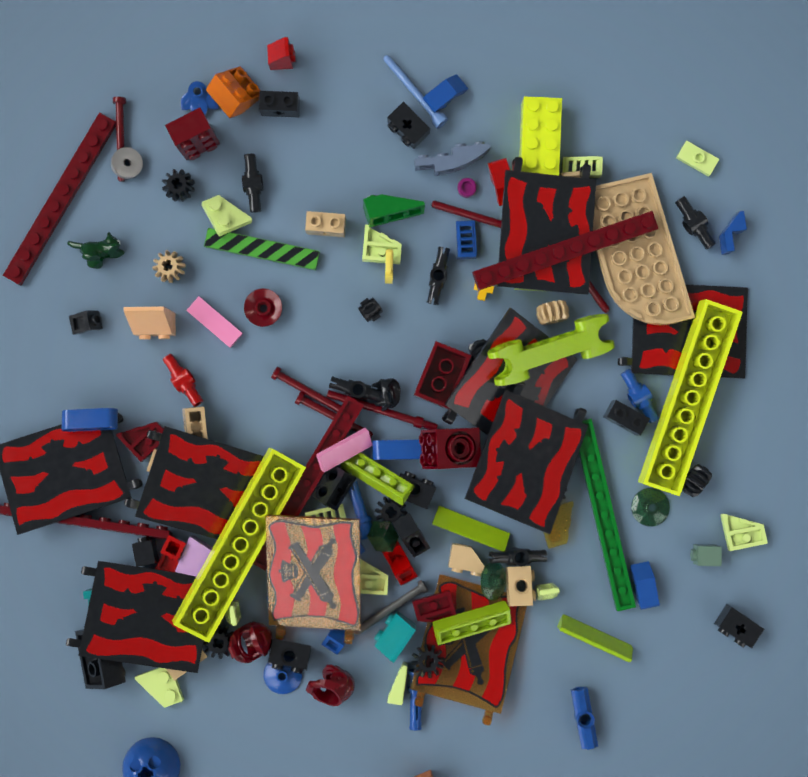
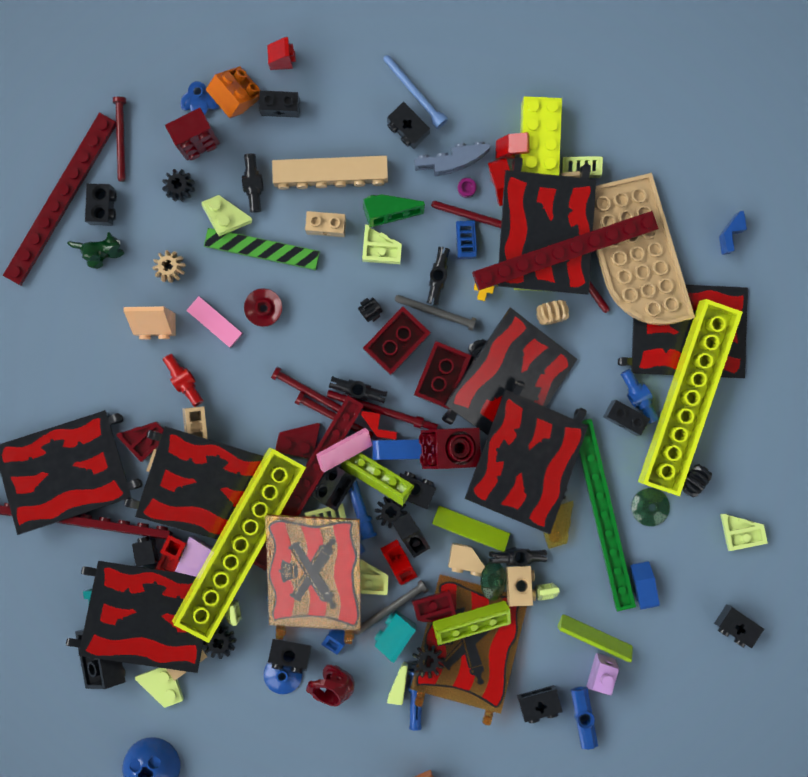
blue beam [62,408,118,432] -> none
black bracket [69,311,103,335] -> none
light grey piece [111,147,143,179] -> none
dark red helmet [228,621,273,663] -> none
clear green brick [367,521,399,552] -> none
black piece [372,378,401,411] -> none
light yellow bar [385,249,393,284] -> none
blue slope [423,74,468,113] -> none
lime piece [487,314,615,386] -> none
black pin [675,196,716,250] -> none
yellowish green plate [676,140,719,177] -> none
sand green brick [690,544,722,566] -> none
none -> black brick [85,183,117,226]
none -> tan brick [272,156,388,190]
none -> dark red wing [275,423,321,459]
none -> red slope [361,411,397,440]
none -> dark red brick [363,306,431,376]
none -> dark grey bar [395,295,477,331]
none -> slope [496,132,529,160]
none -> black brick [517,685,563,723]
none -> lavender torso [586,653,619,695]

